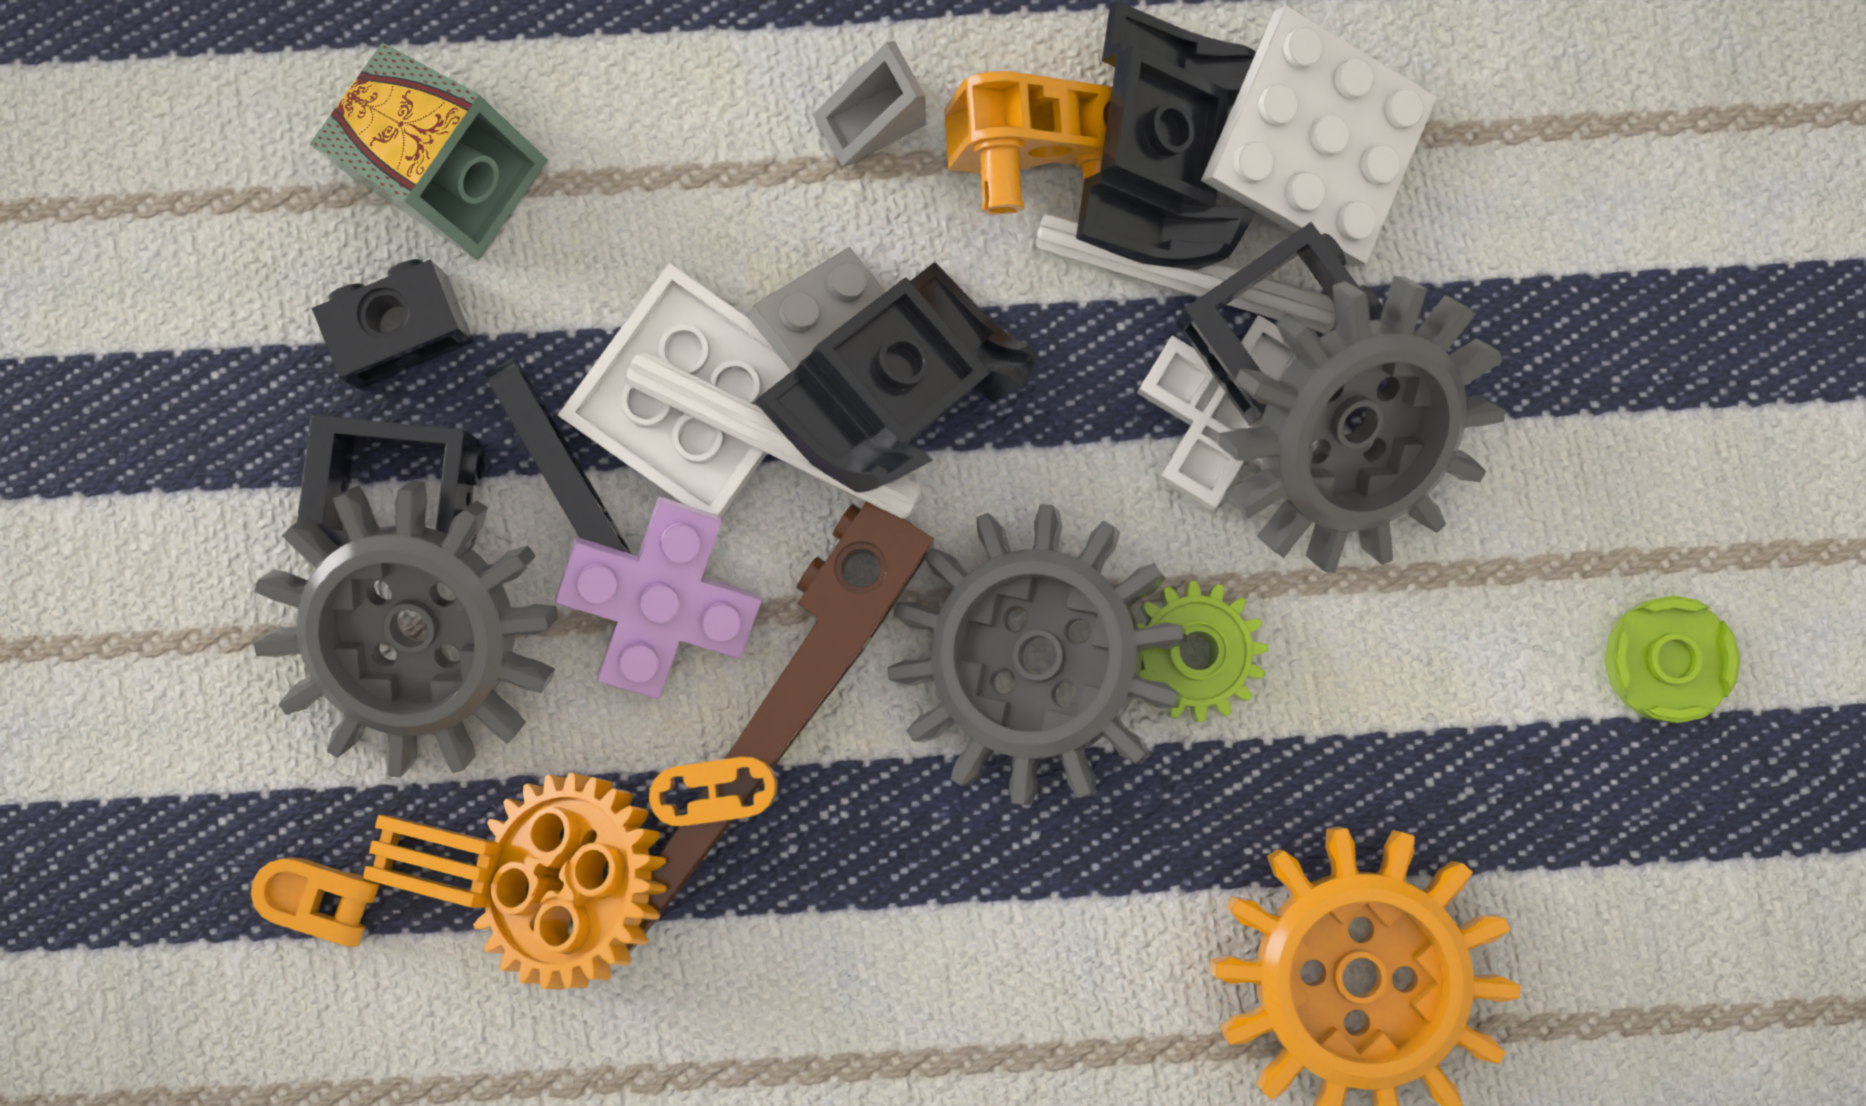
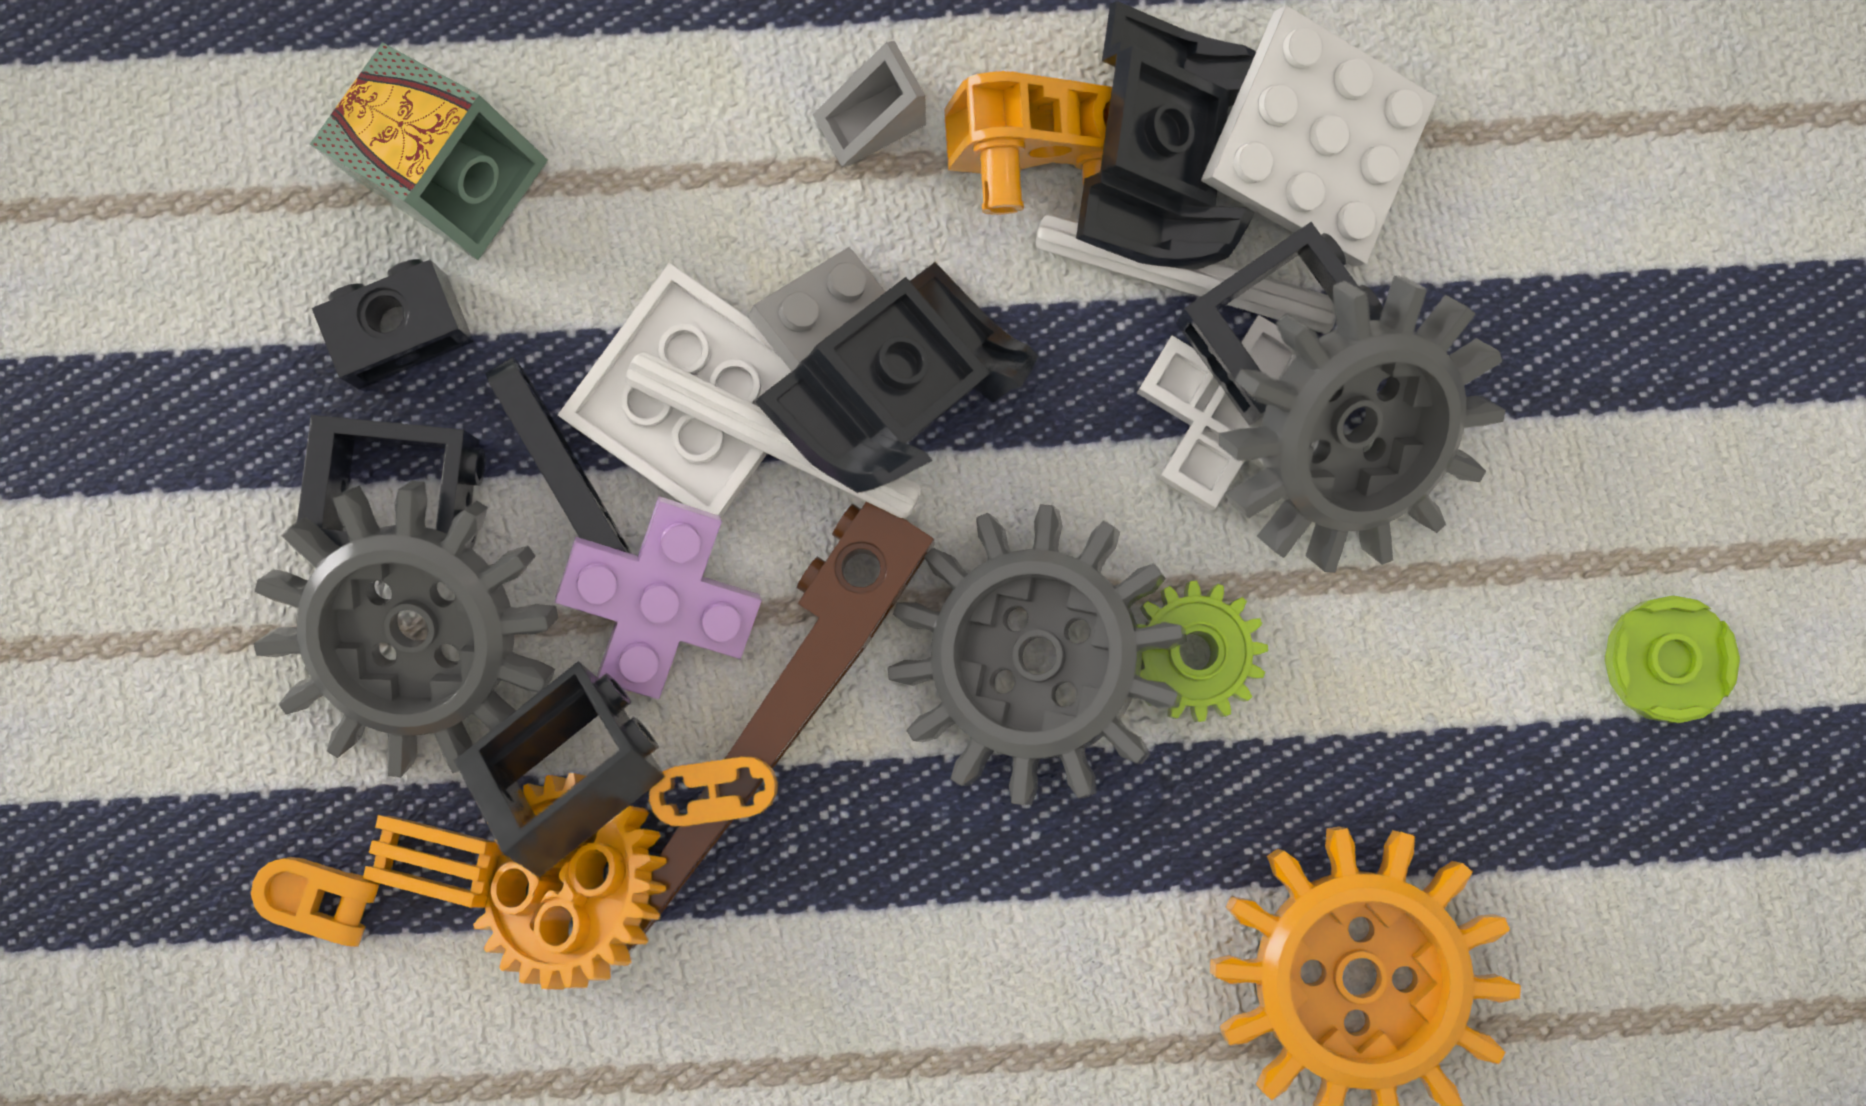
none -> black window [454,661,665,878]

